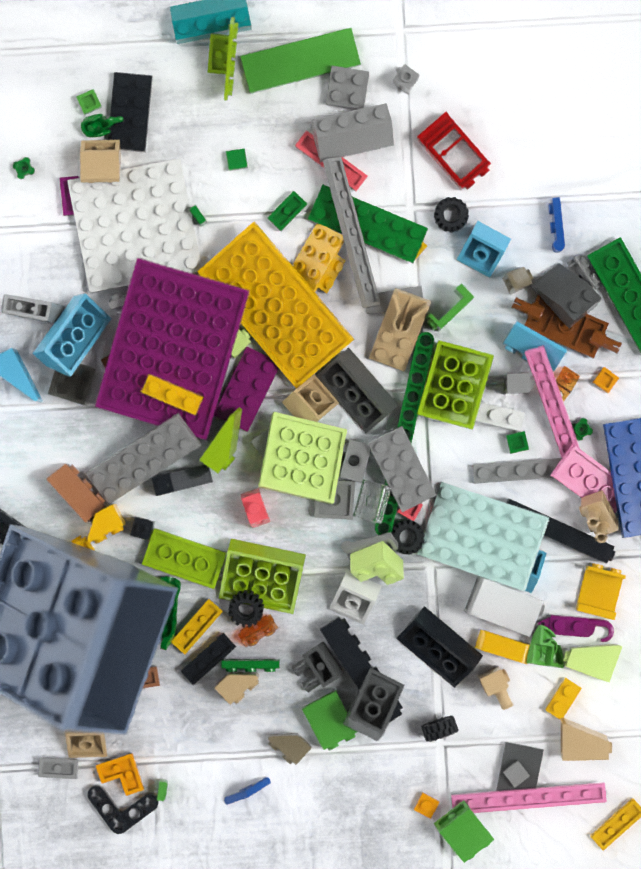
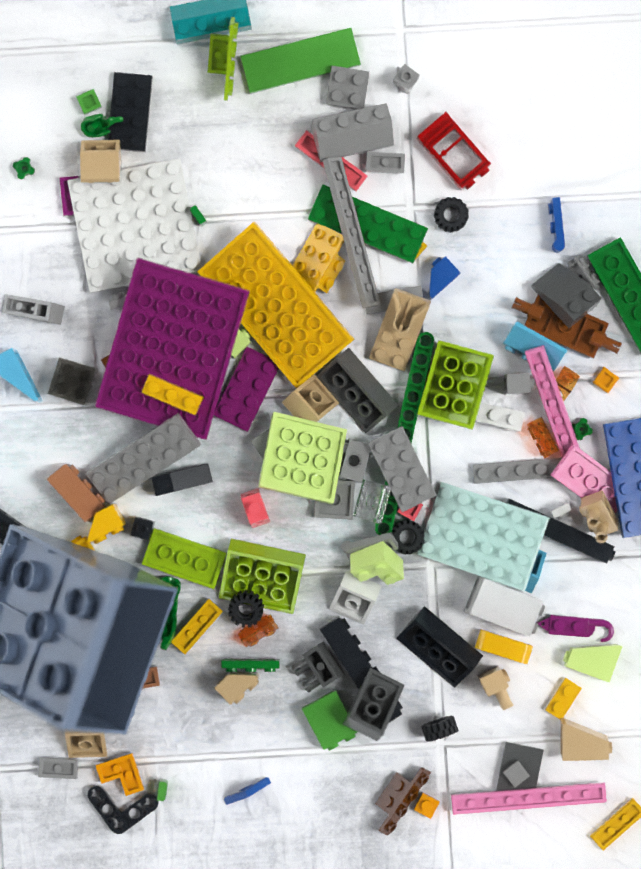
medium azure slope [32,293,112,377] -> none
black plate [181,632,237,685] -> none
lime slope [200,407,242,473] -> none
green tile [226,148,248,171] -> none
green plate [267,191,308,232] -> none
dark tan slope [268,733,312,765] -> none
bright green panel [426,283,475,331] -> none
bright green panel [434,800,495,863] -> none
medium azure slope [456,221,511,278] -> none
dark tan slope [502,267,533,295] -> none
green plate [506,431,529,454] -> none
bright green brick [527,625,564,668] -> none
yellow panel [575,563,626,620] -> none
none -> light grey plate [366,152,405,174]
none -> reddish brown bracket [375,767,431,835]
none -> blue slope [429,256,461,300]
none -> clear orange hinge [527,417,560,459]
none -> white plate [549,503,571,520]

